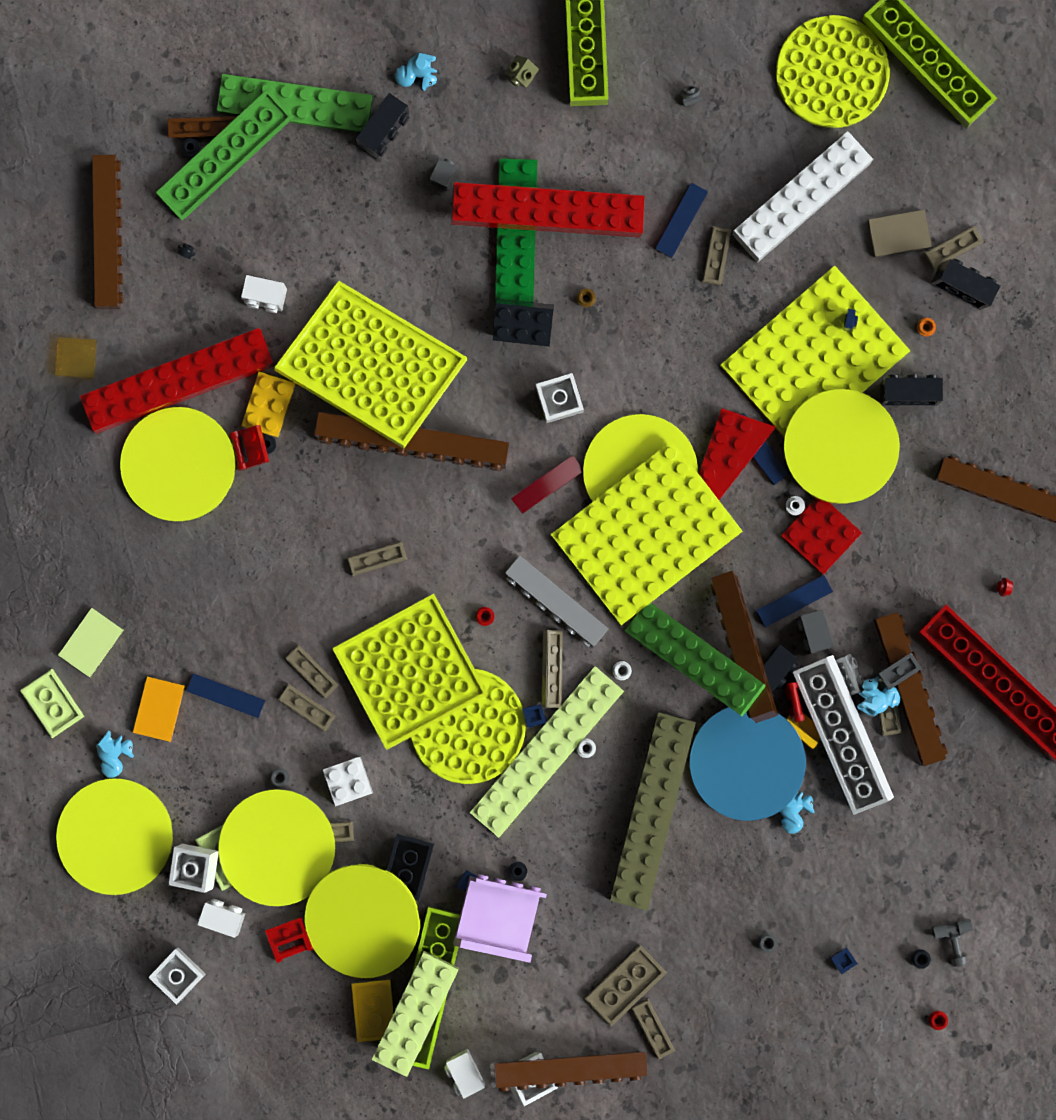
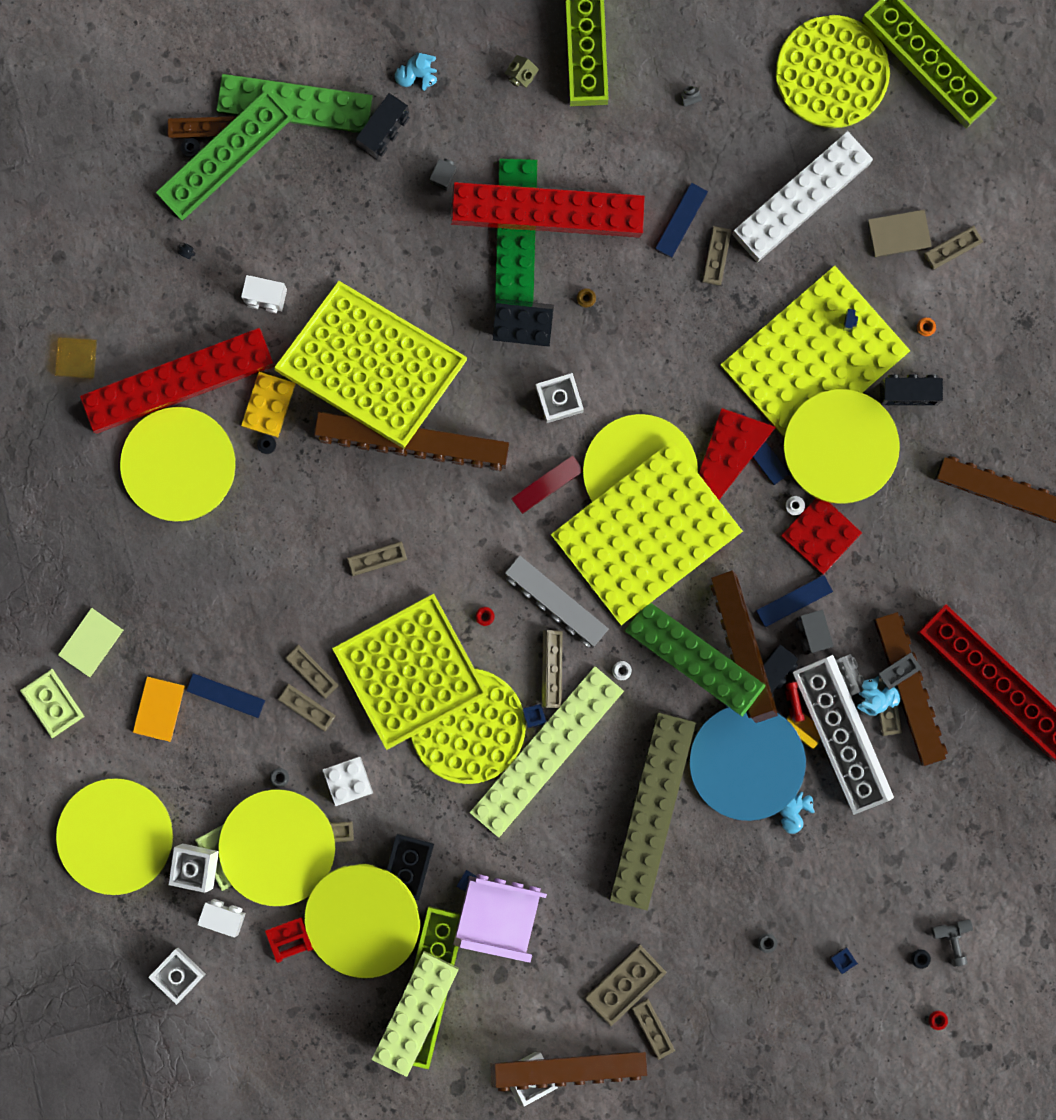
reddish brown brick [92,155,124,309] -> none
medium azure animal [96,730,134,778] -> none
red plate [228,425,269,471] -> none
yellow plate [351,979,394,1042] -> none
white brick [444,1049,485,1099] -> none
black plate [508,862,528,881] -> none
white plate [577,739,596,758] -> none
black brick [930,258,1001,310] -> none
red plate [997,577,1013,597] -> none

